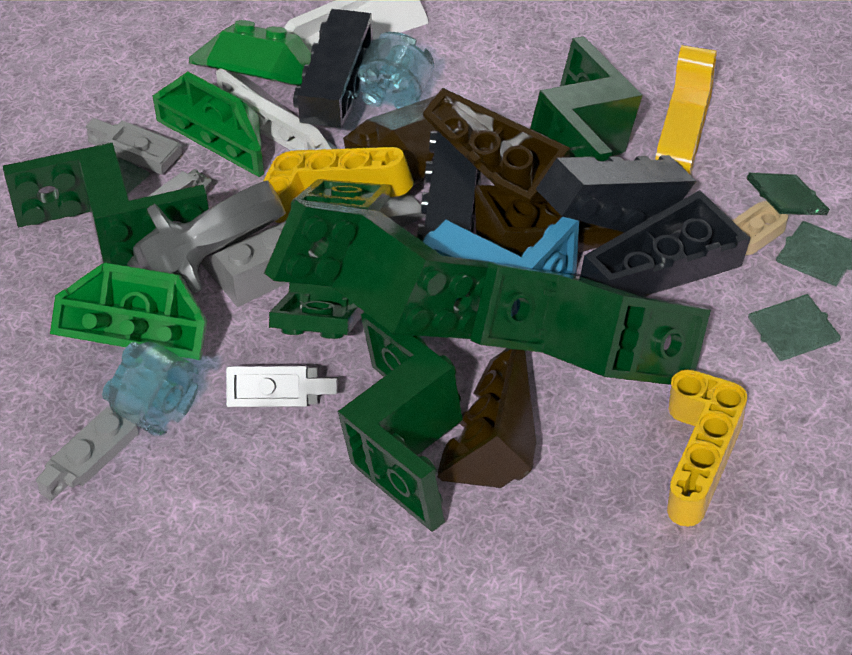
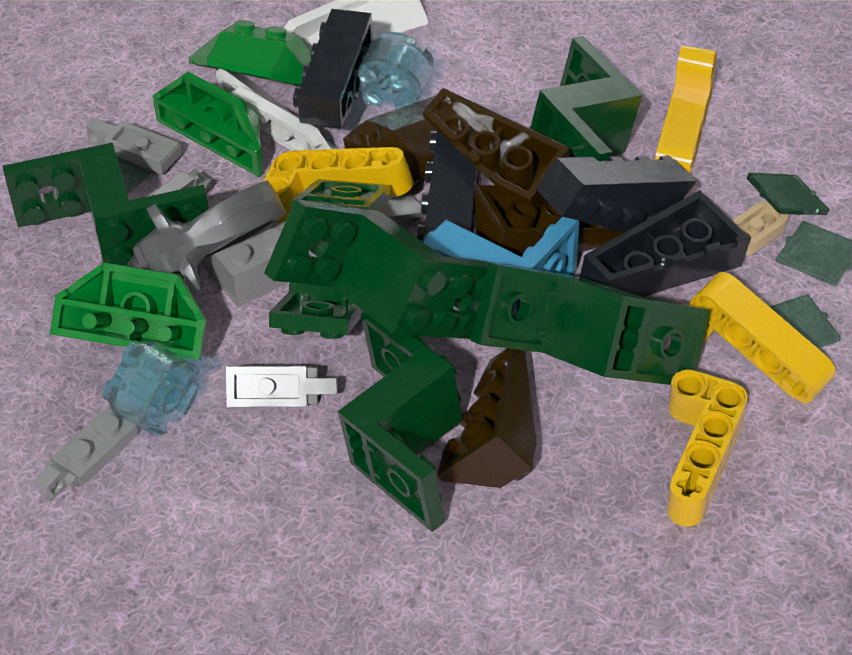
none -> yellow beam [689,272,836,403]

